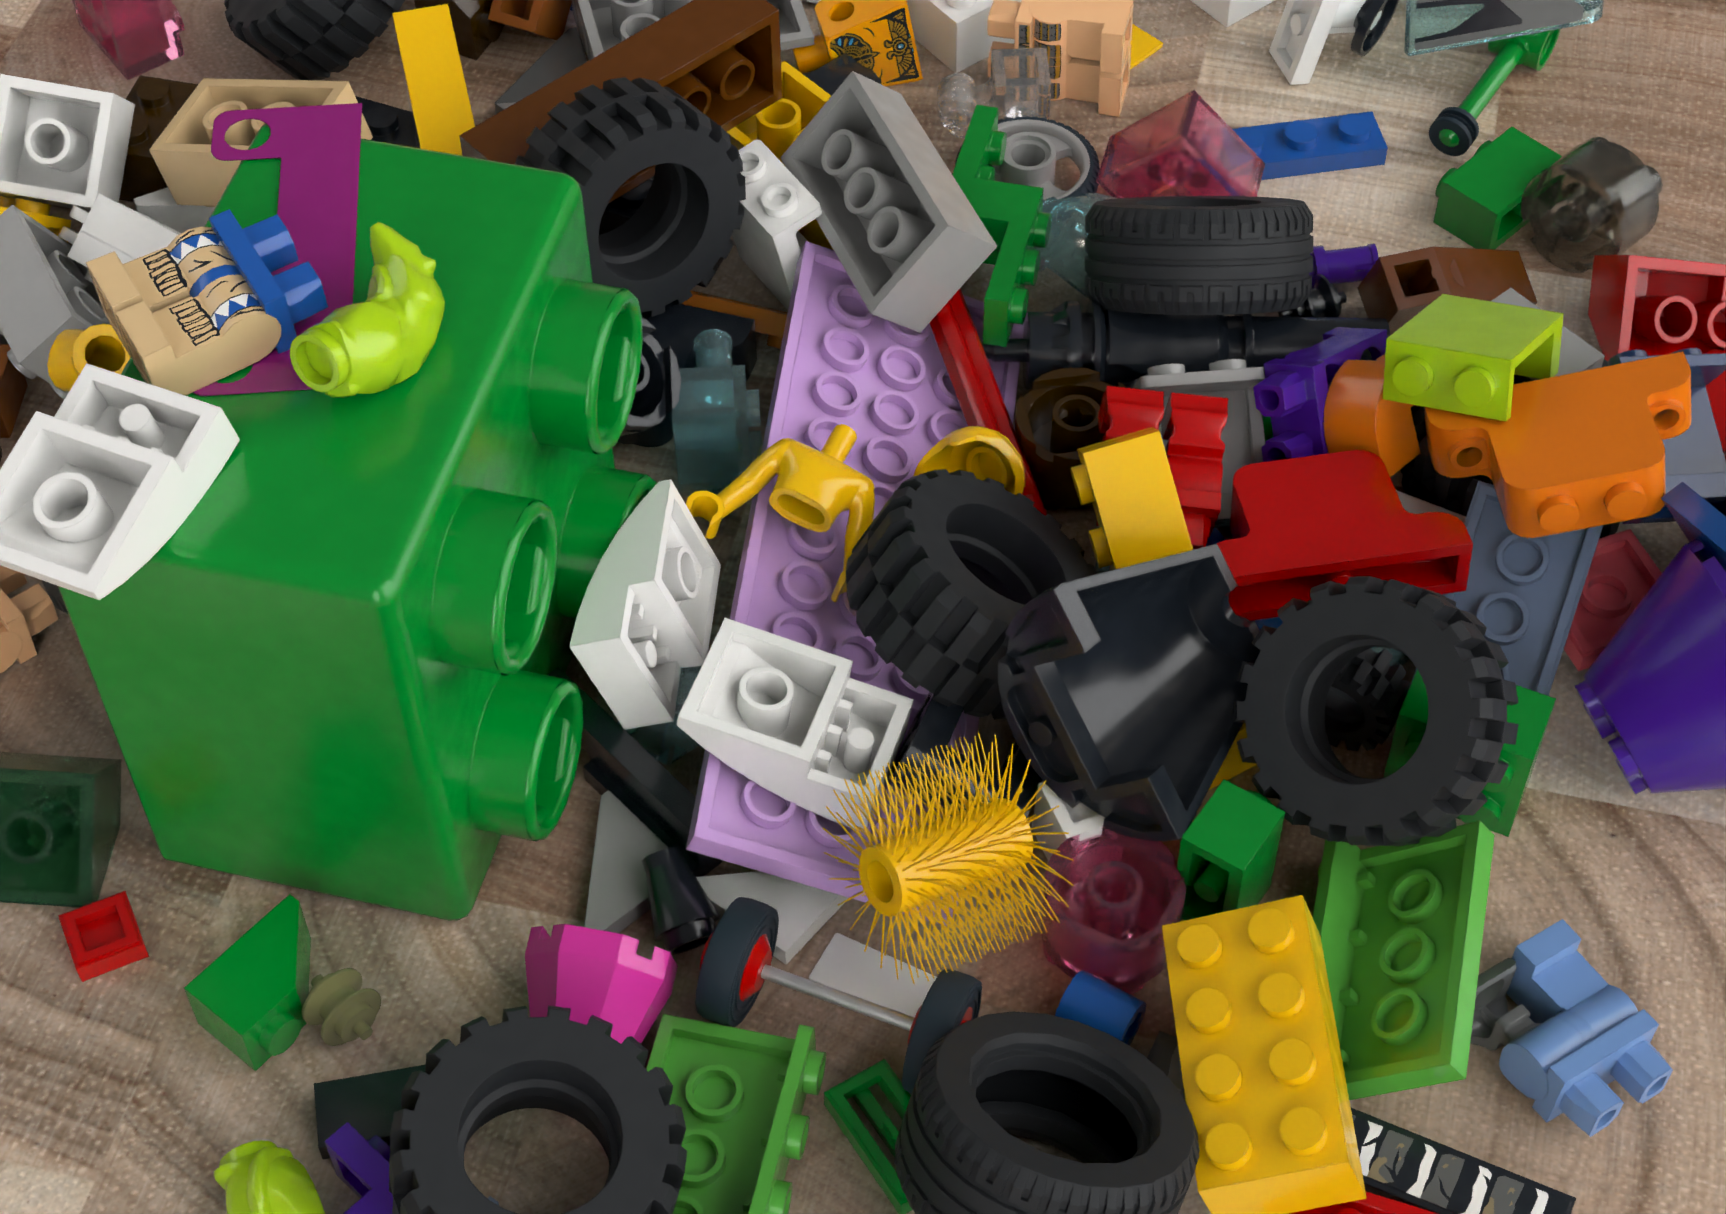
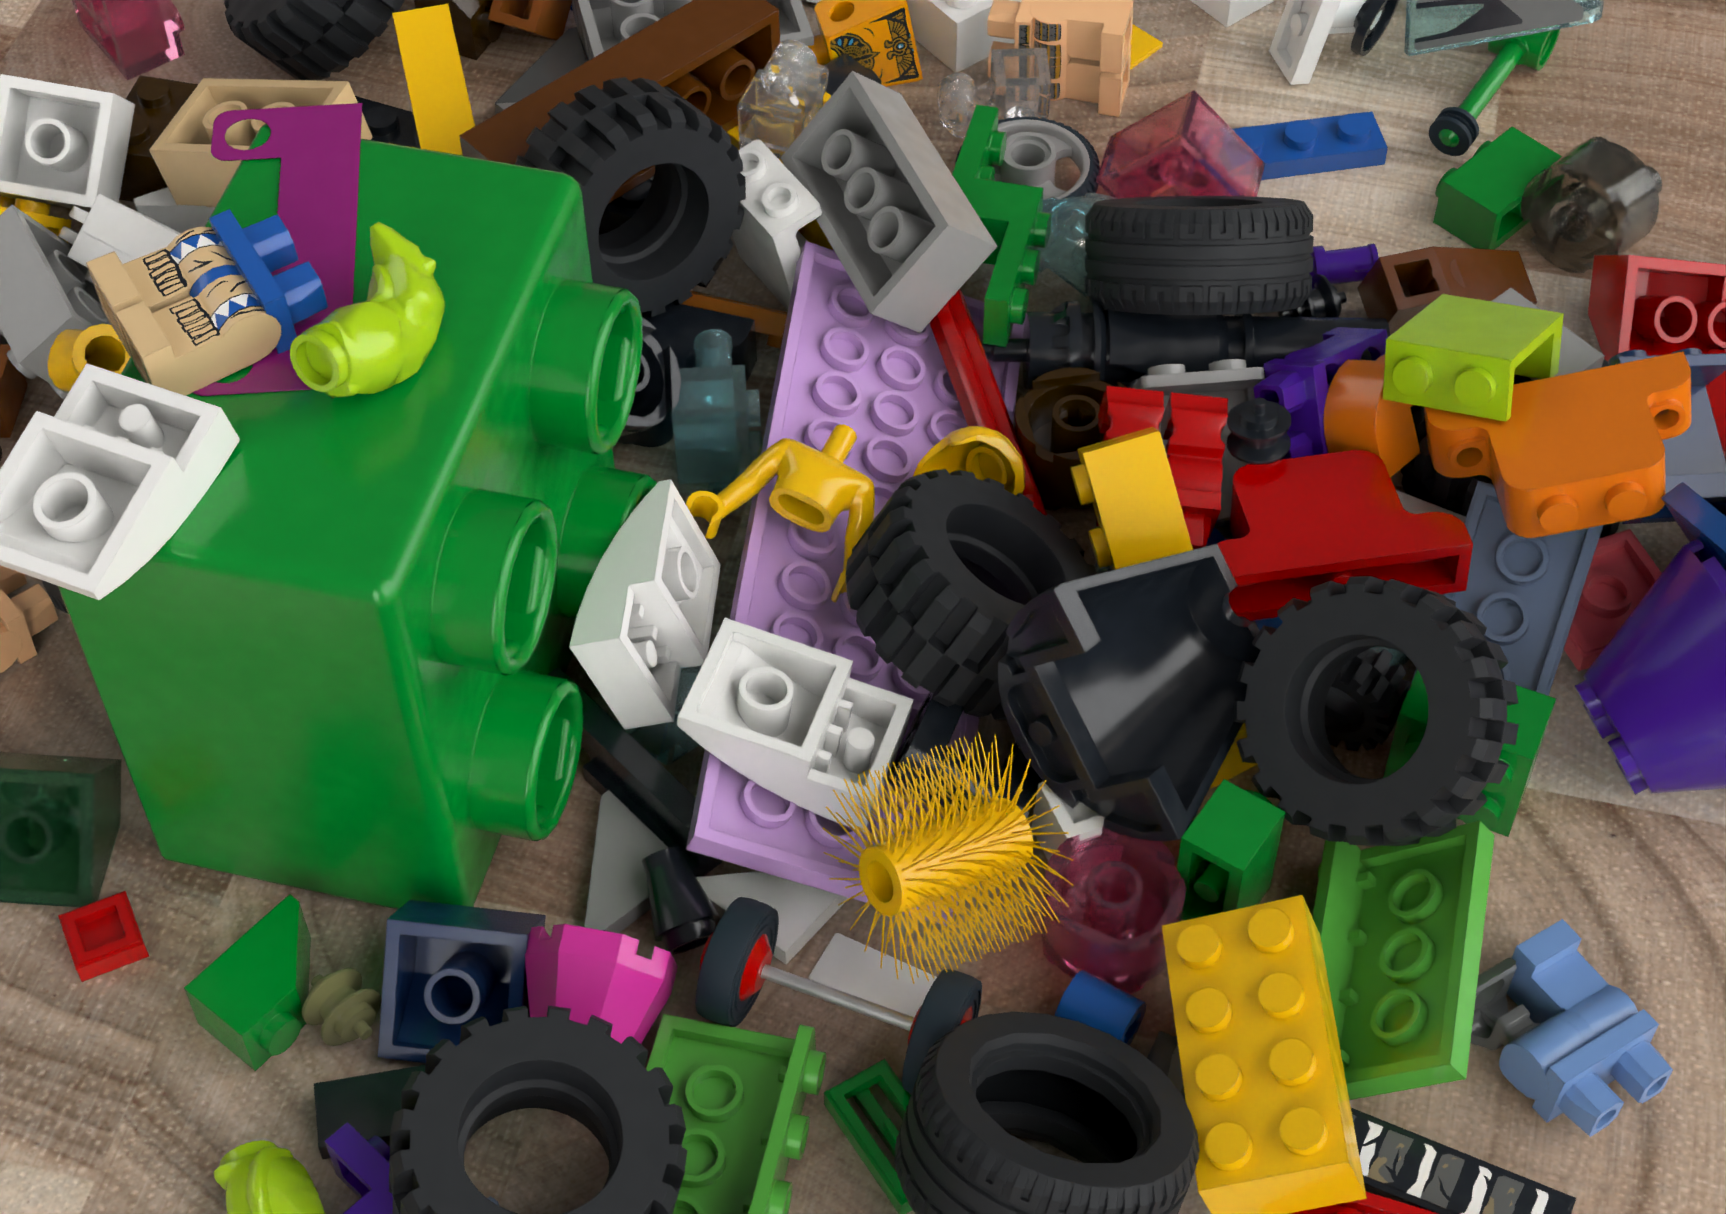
none -> dark blue slope [378,900,546,1063]
none -> clear brick [737,39,829,159]
none -> black wheel [1227,398,1291,464]

